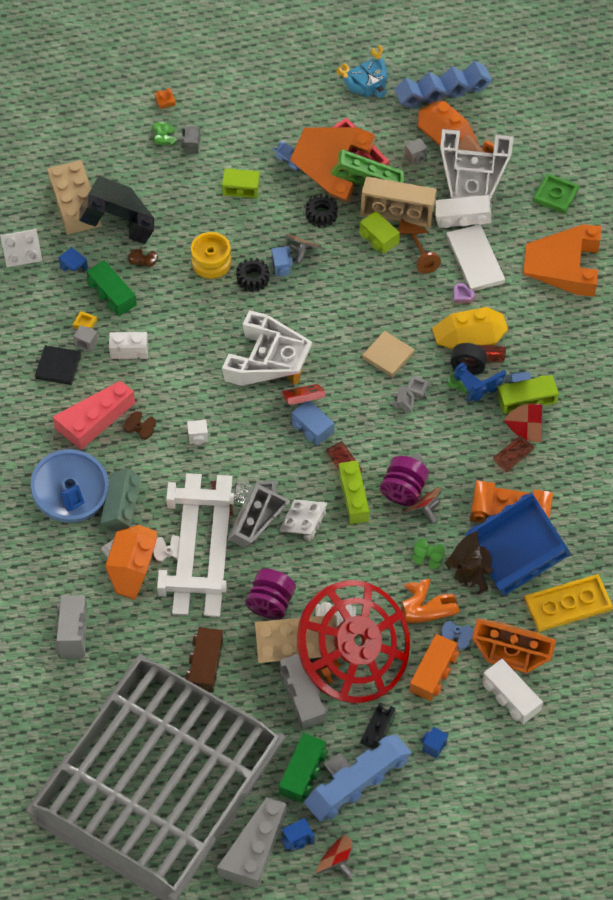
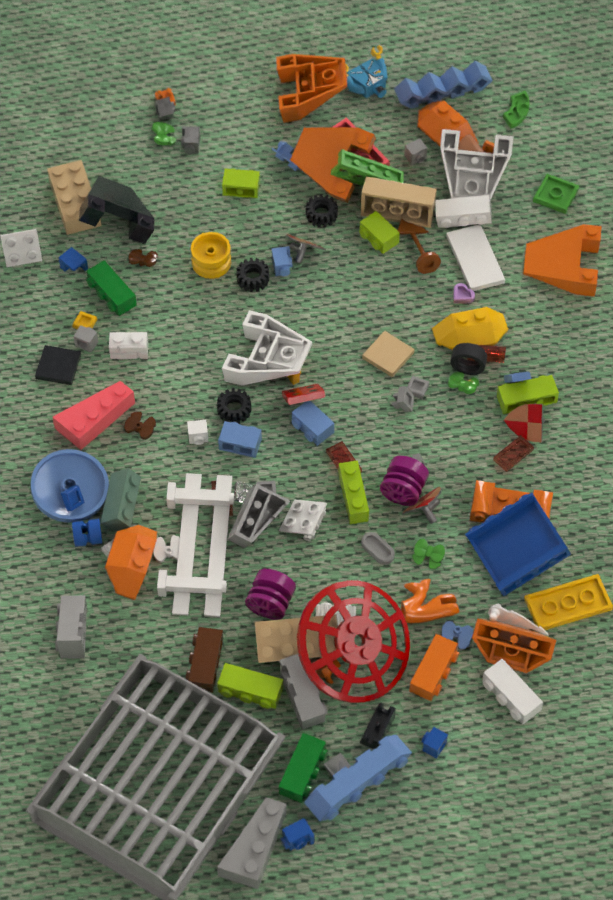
shield [315,834,354,878] -> none
dark brown helmet [445,531,494,595] -> none
blue plate [454,363,507,402] -> none
none -> blue wheel [72,519,103,547]
none -> flat silver plate [155,97,176,121]
none -> black tyre [217,388,251,424]
none -> lime brick [217,663,284,709]
none -> medium blue brick [218,421,262,458]
none -> orange wedge [276,54,347,123]
none -> light grey tile [361,532,395,565]
none -> white piece [488,603,549,636]
none -> bright green tile [503,90,530,129]

